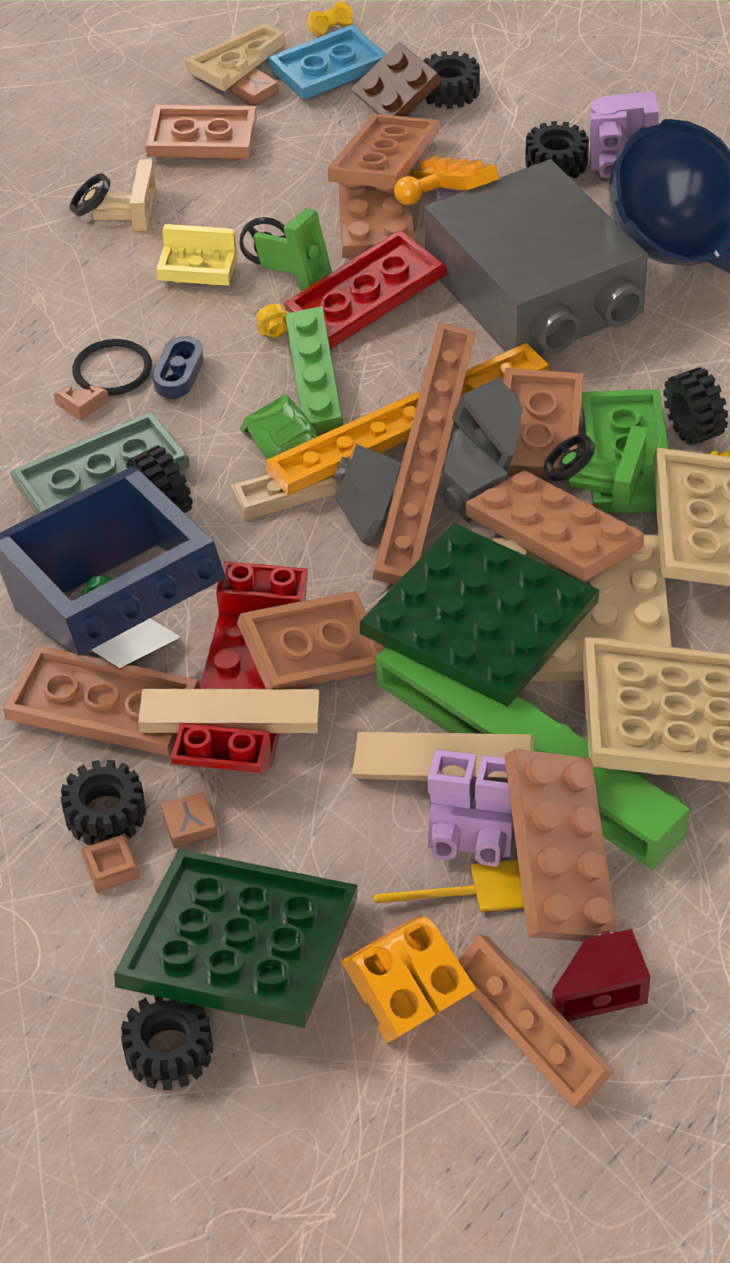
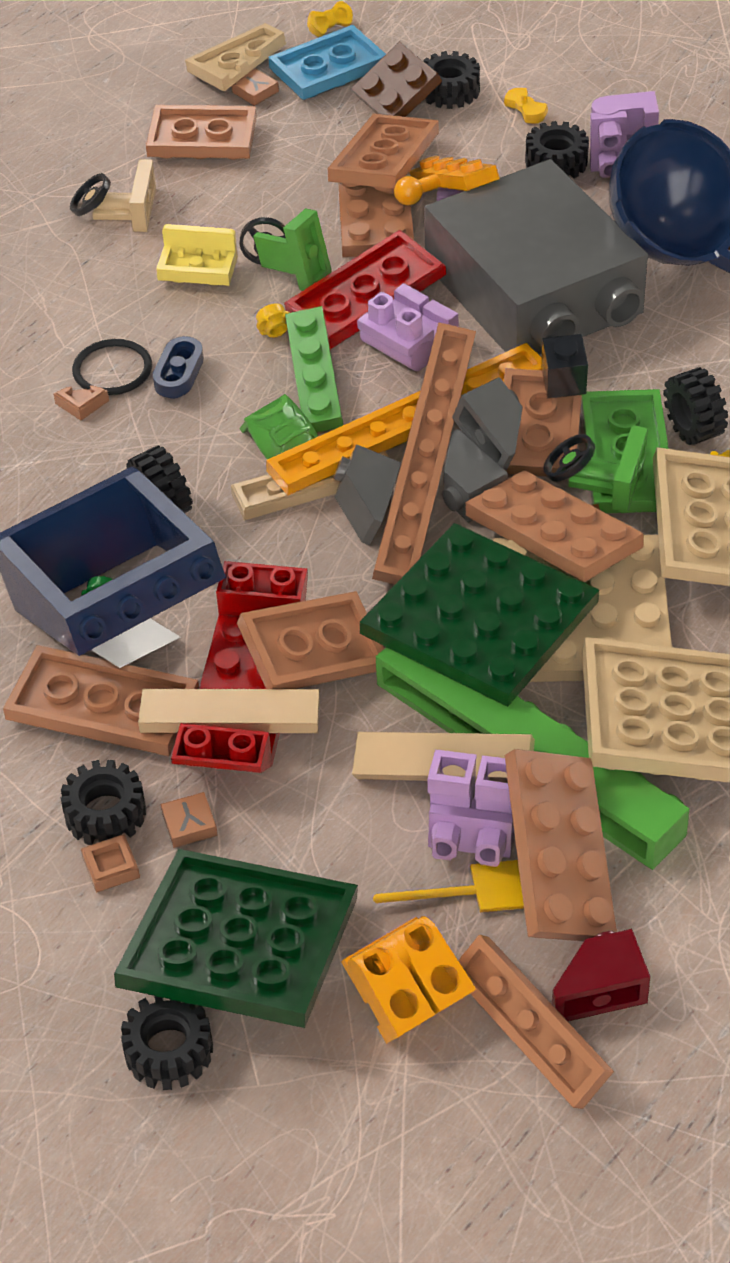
sand green plate [10,411,190,514] -> none
none -> lavender hips [357,283,459,371]
none -> yellow piece [504,88,548,124]
none -> black brick [541,334,588,399]

